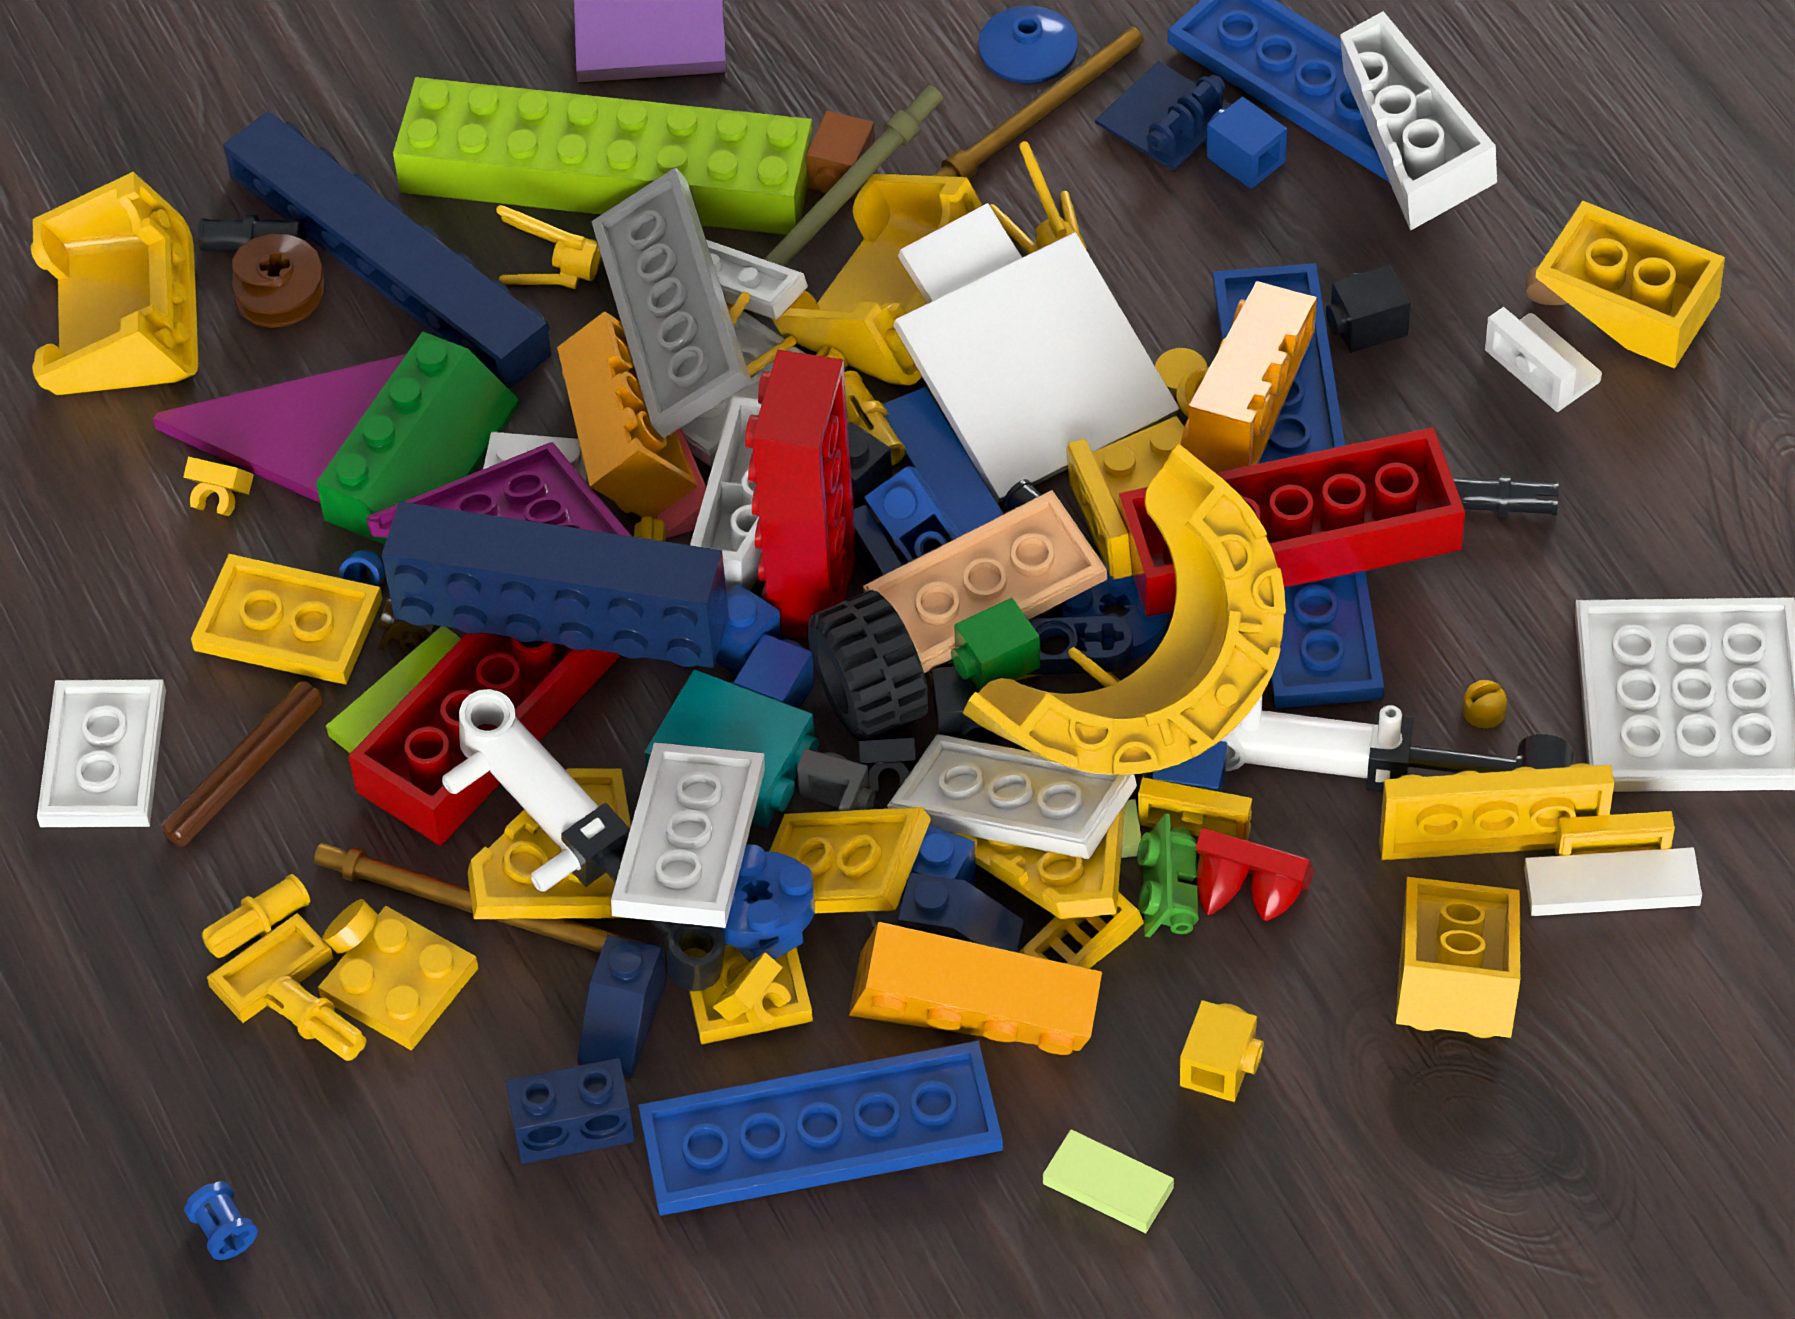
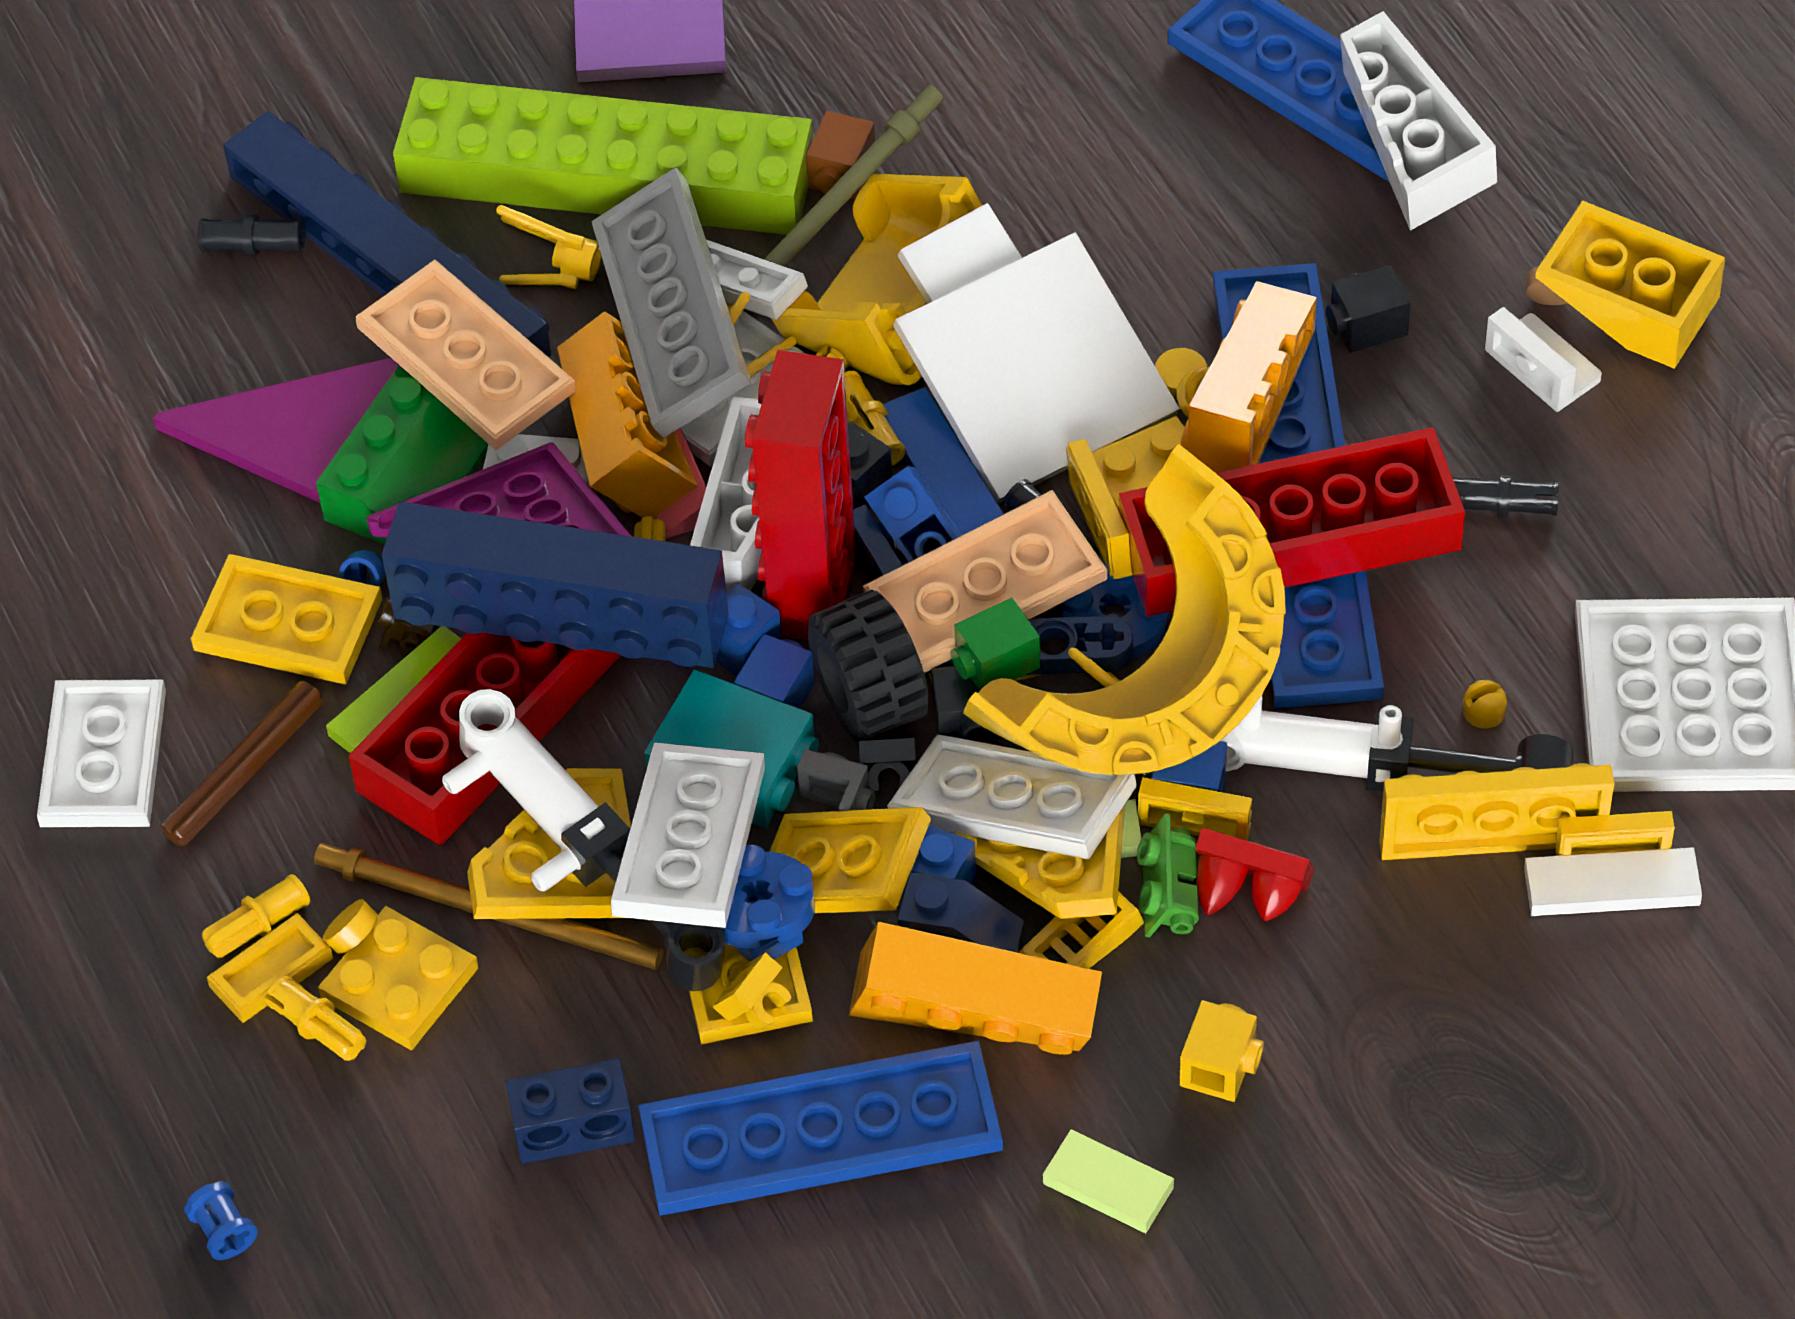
yellow windscreen [31,172,198,395] -> none
yellow tile [183,457,254,516] -> none
reddish brown piece [232,234,325,328] -> none
dark blue slope [577,935,667,1078] -> none
pearl gold bar [931,27,1144,180] -> none
blue dish [978,5,1078,84] -> none
yellow plant [989,141,1087,254] -> none
dark blue hinge [1095,61,1231,171] -> none
blue brick [1207,96,1287,189] -> none
yellow slope [1396,877,1520,1038] -> none
none -> light nougat tile [355,260,576,450]

